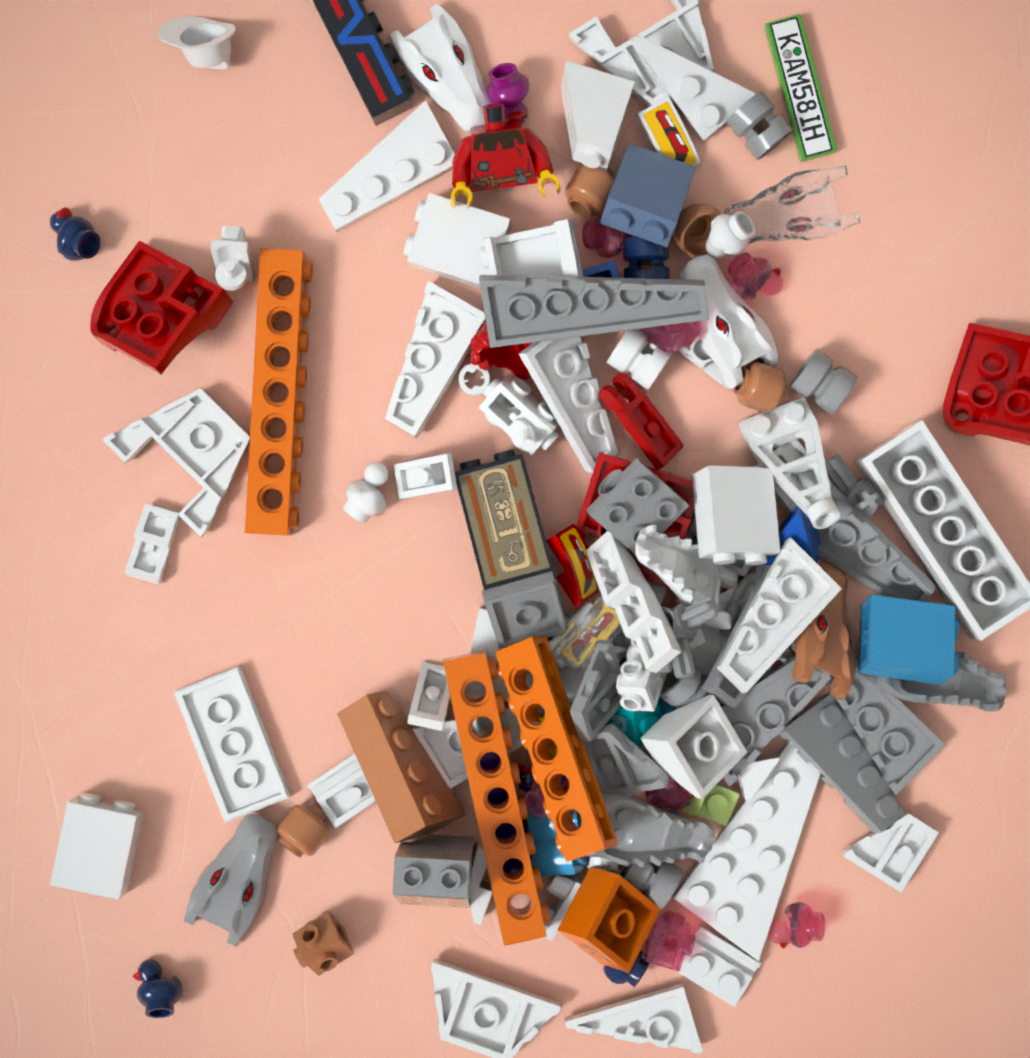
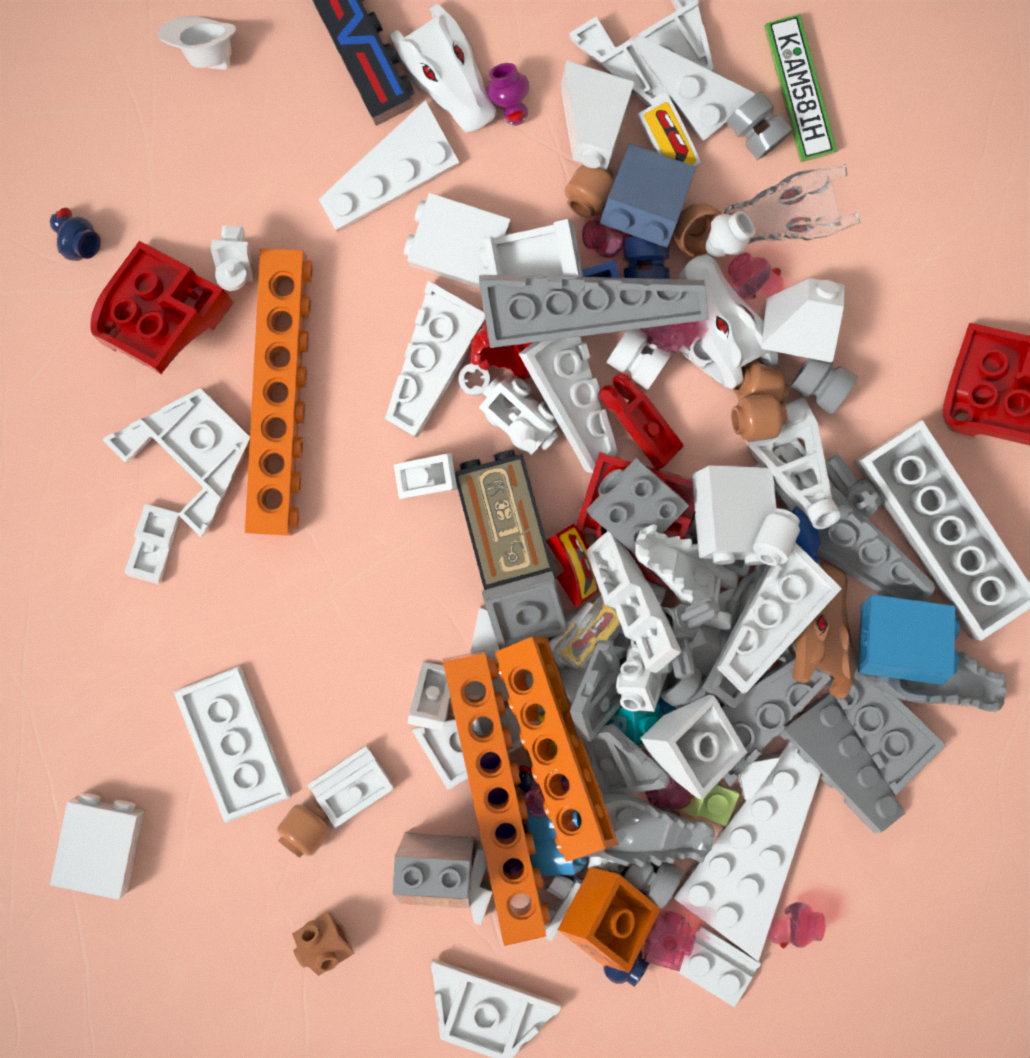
dark blue animal [133,959,183,1018] -> none
light grey animal [184,814,279,947] -> none
nougat wedge [337,691,466,844] -> none
white animal [343,462,388,522] -> none
red torso [450,103,561,208] -> none
white wing [564,983,703,1054] -> none
white wing [841,812,939,893] -> none
none -> nougat head [731,393,788,442]
none -> white brick [753,509,800,566]
none -> white slope [761,278,845,363]

